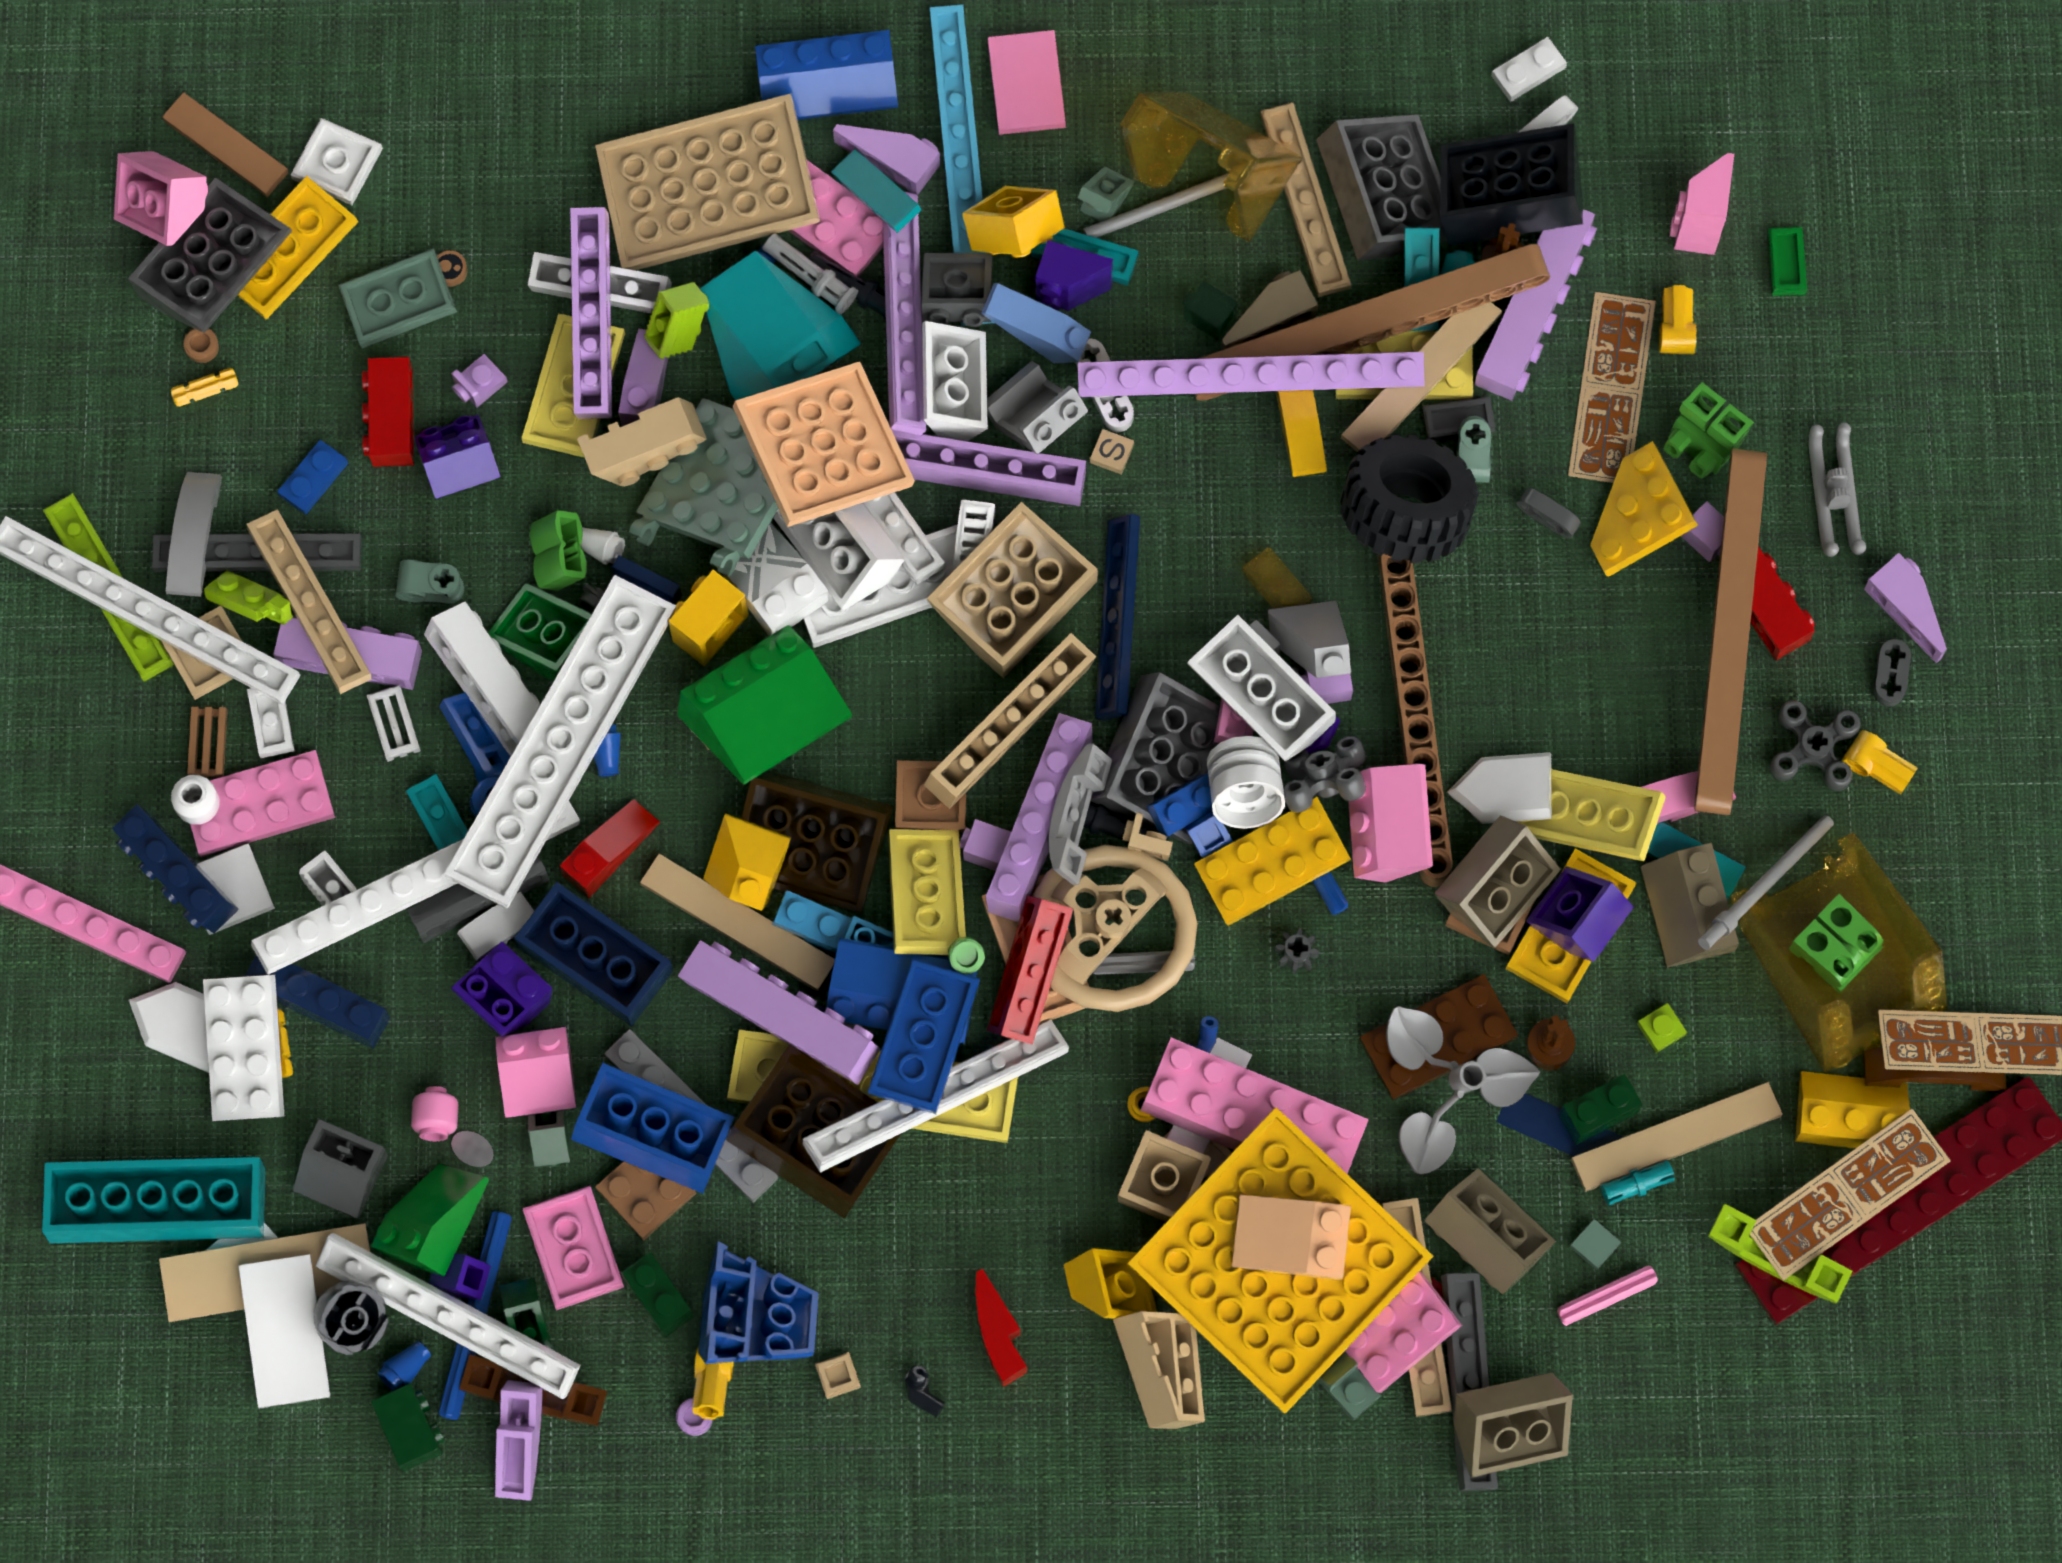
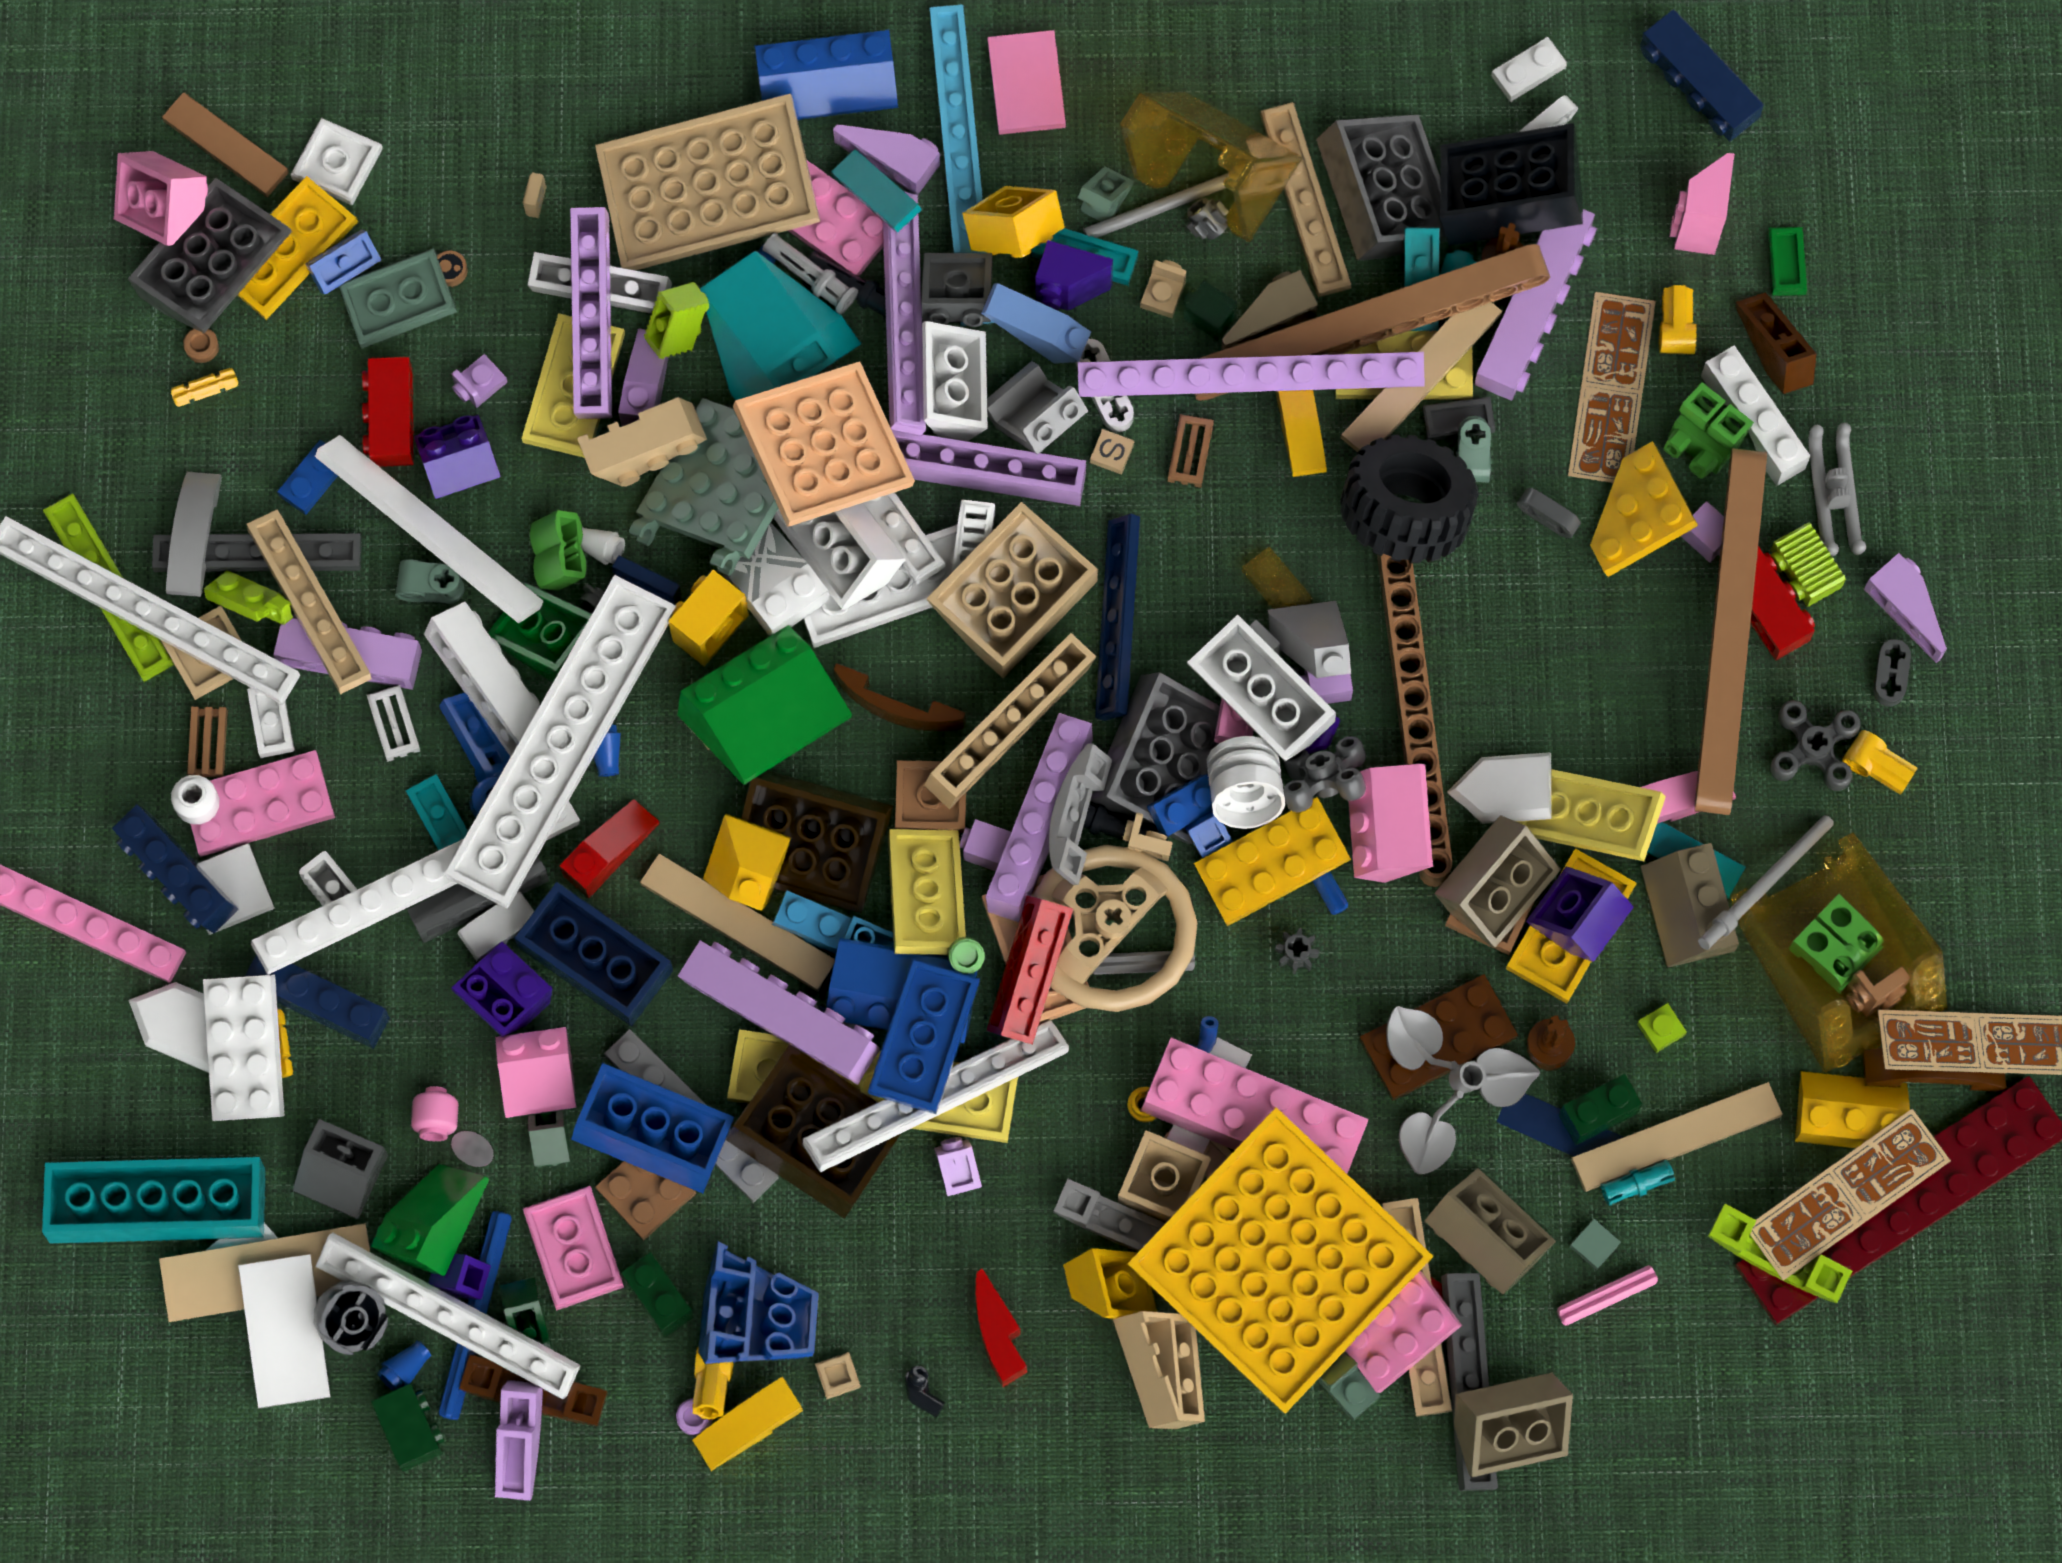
light nougat slope [1231,1195,1351,1280] -> none
none -> plate [305,229,381,295]
none -> white tile [315,435,543,623]
none -> tan tile [523,173,546,218]
none -> yellow slope [692,1377,802,1471]
none -> reddish brown slope [834,663,966,732]
none -> lavender bracket [934,1137,982,1196]
none -> light grey slope [1054,1179,1167,1252]
none -> tan bracket [1140,260,1186,318]
none -> medium nougat tile [1168,414,1214,488]
none -> dark grey gear [1186,198,1229,240]
none -> dark blue brick [1640,9,1764,142]
none -> white arch [1701,346,1810,486]
none -> reddish brown slope [1735,292,1817,394]
none -> lime brick [1770,522,1846,607]
none -> medium nougat bracket [1846,967,1911,1018]

